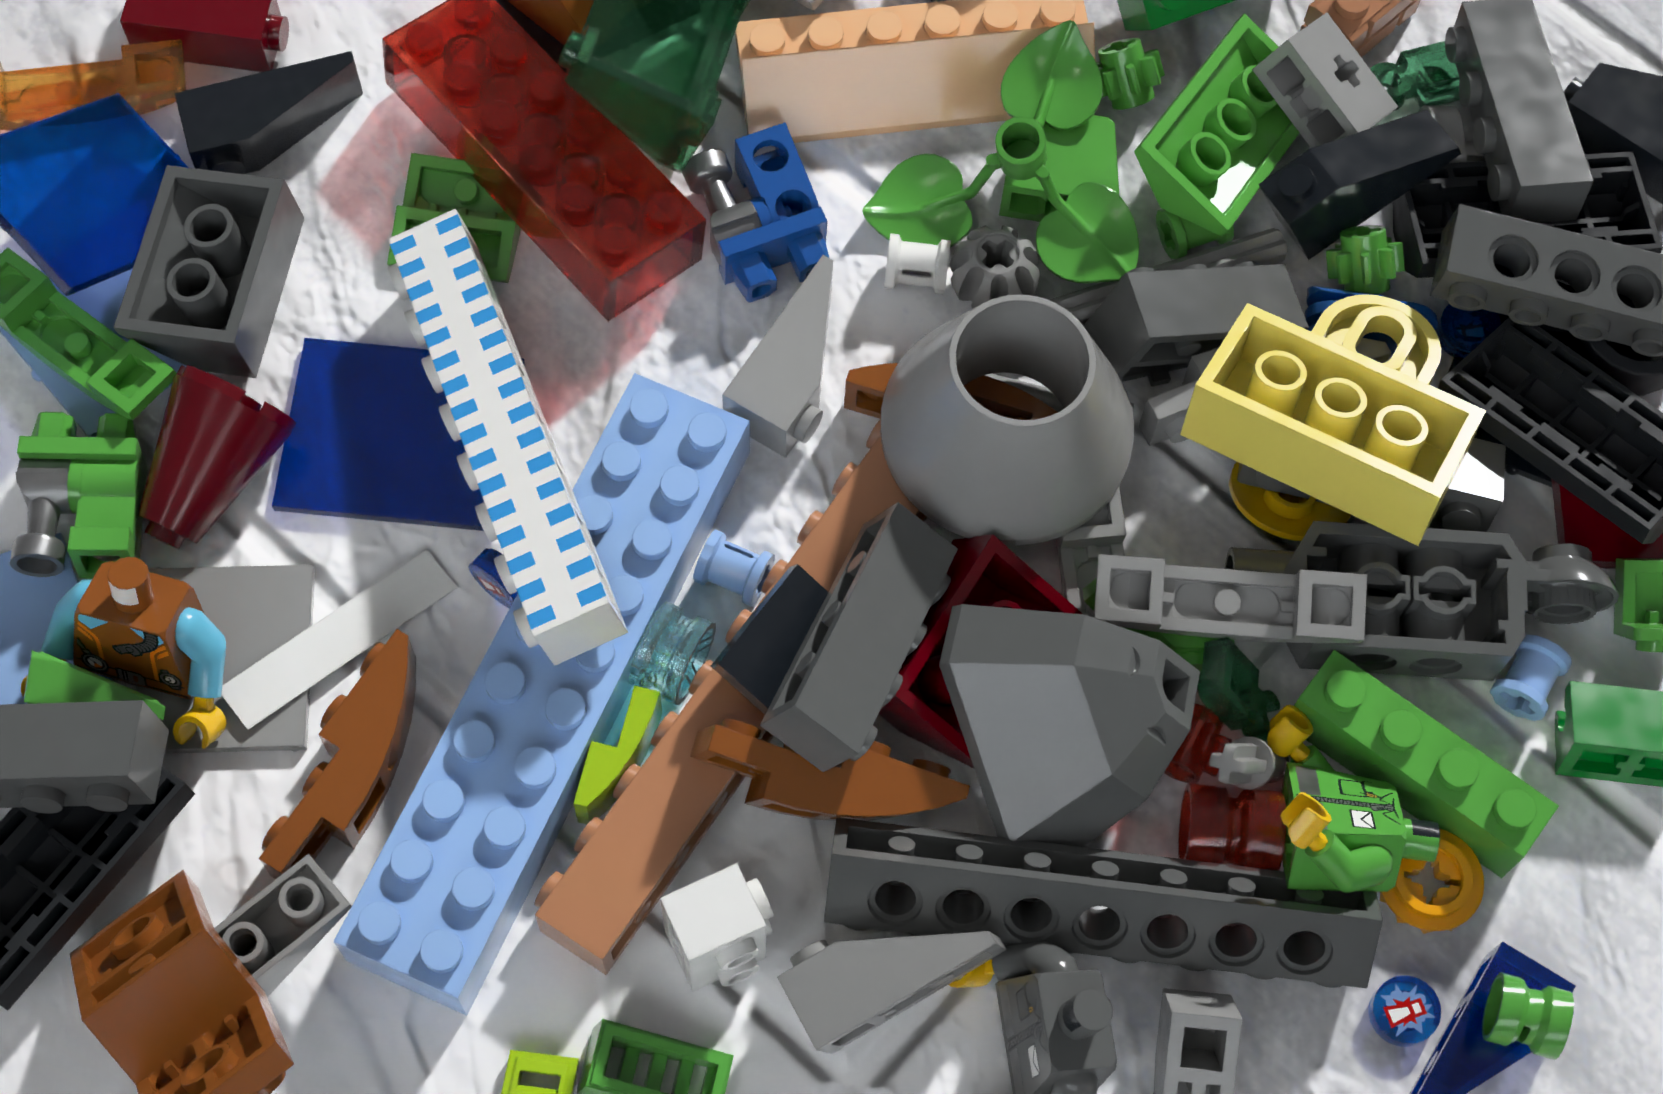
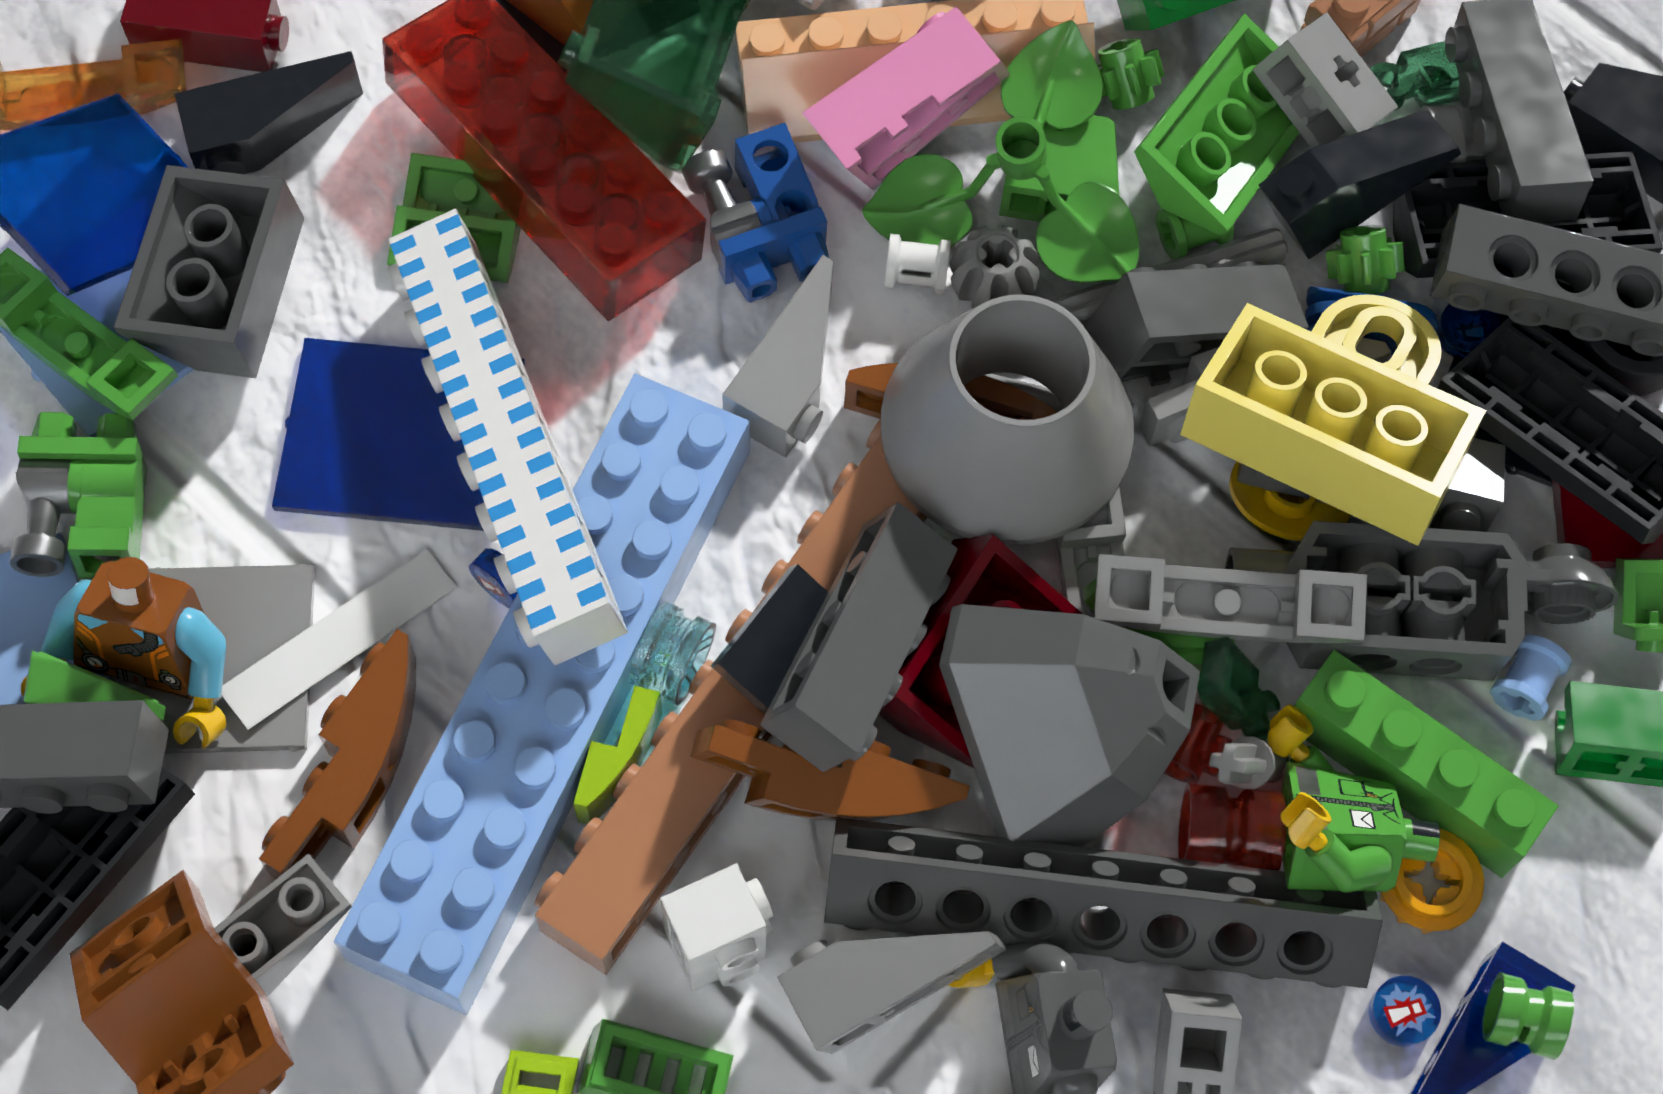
dark red cone [138,365,296,550] -> none
light blue bush [693,529,775,607] -> none
none -> bright pink wedge [802,7,1010,190]

